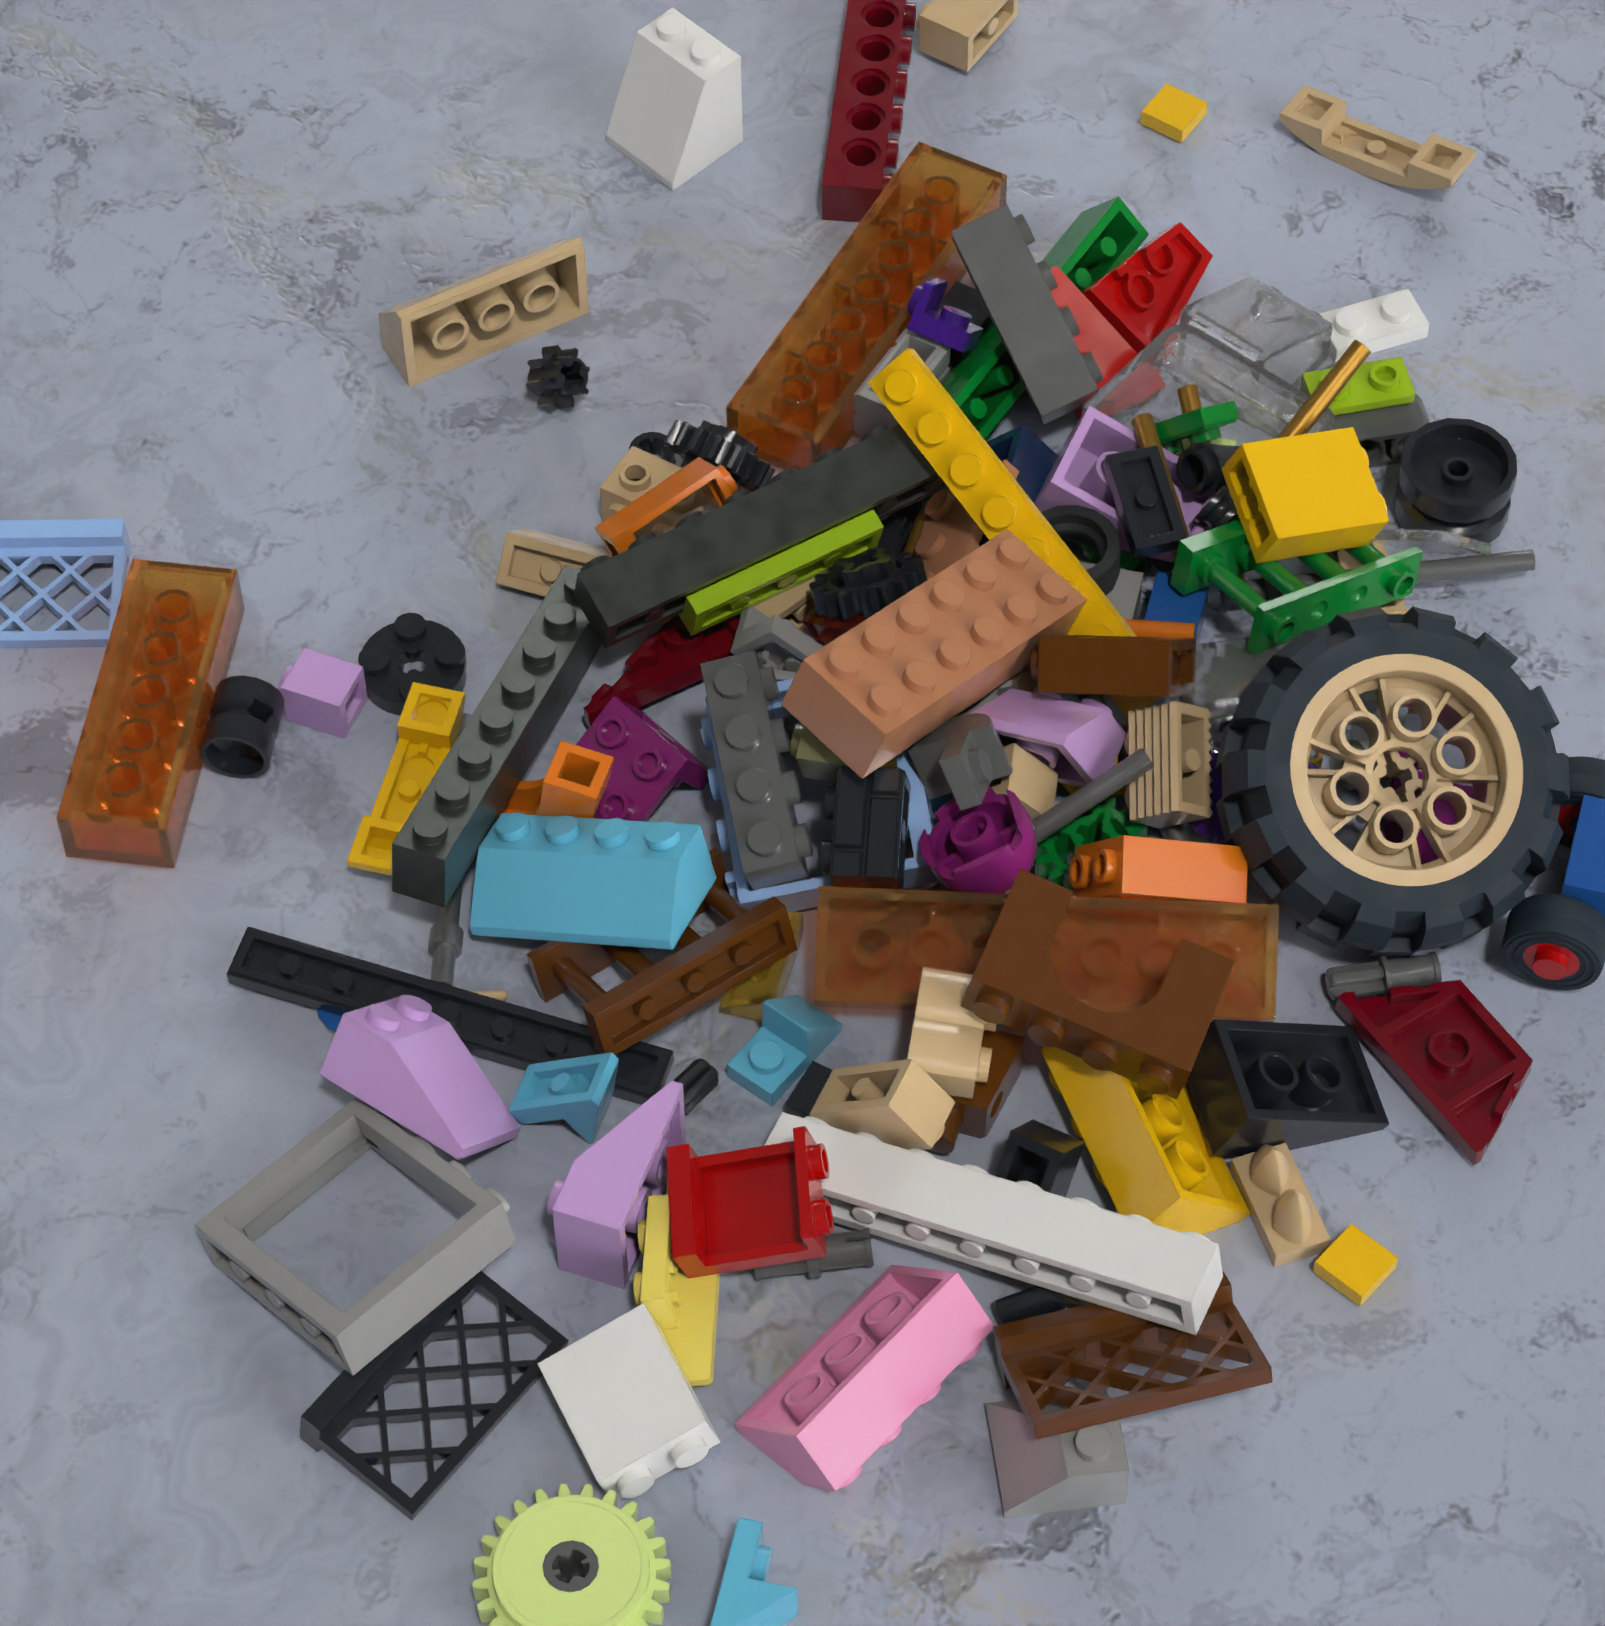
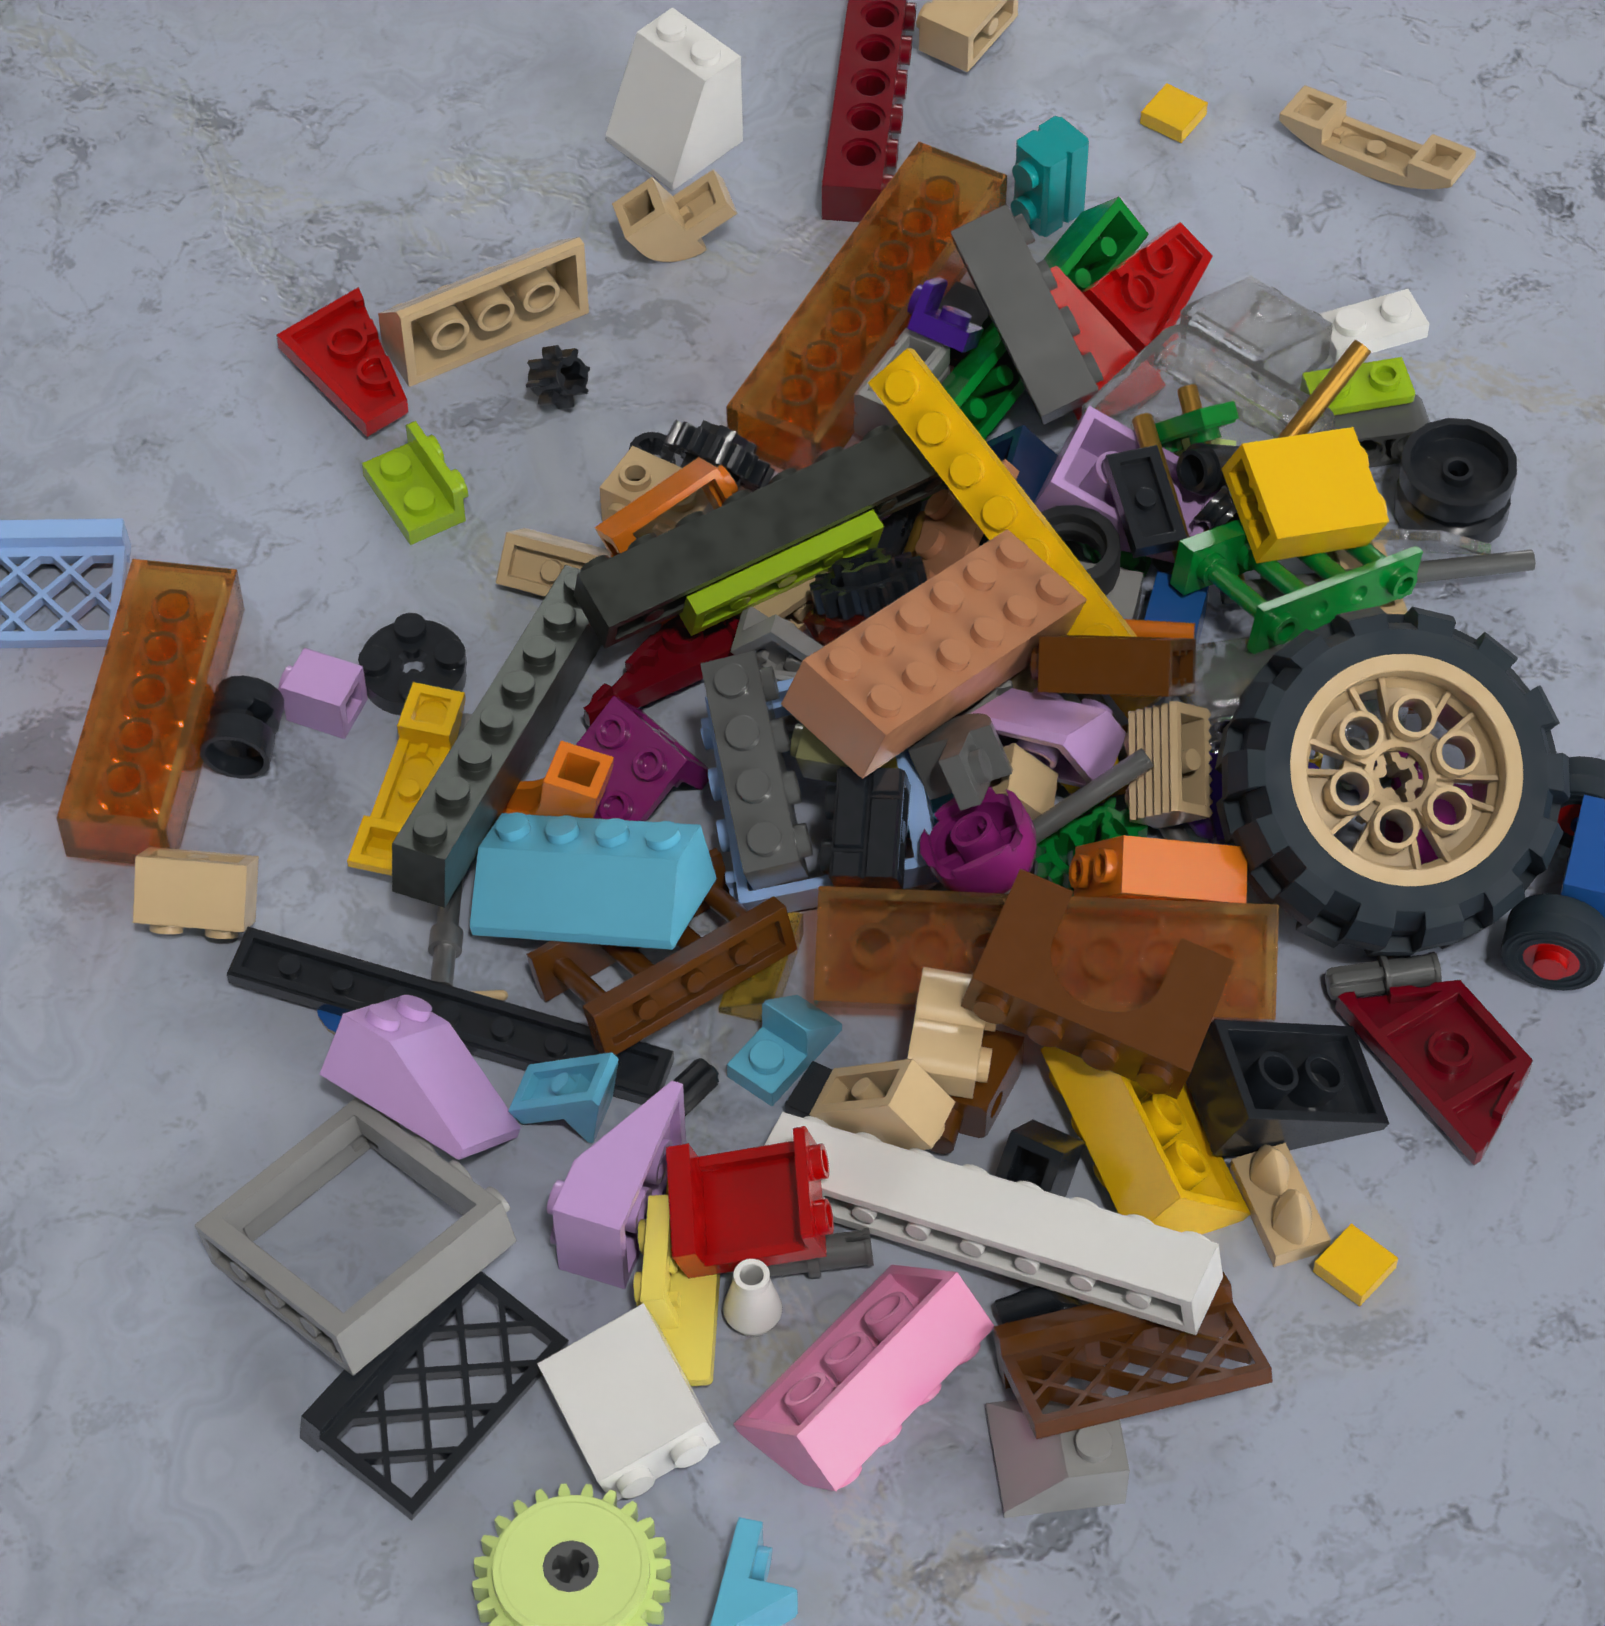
none -> tan brick [133,847,259,939]
none -> red wing [276,287,409,437]
none -> lime bracket [362,421,469,545]
none -> tan brick [612,169,737,262]
none -> white cone [723,1259,782,1337]
none -> teal brick [1010,116,1089,237]

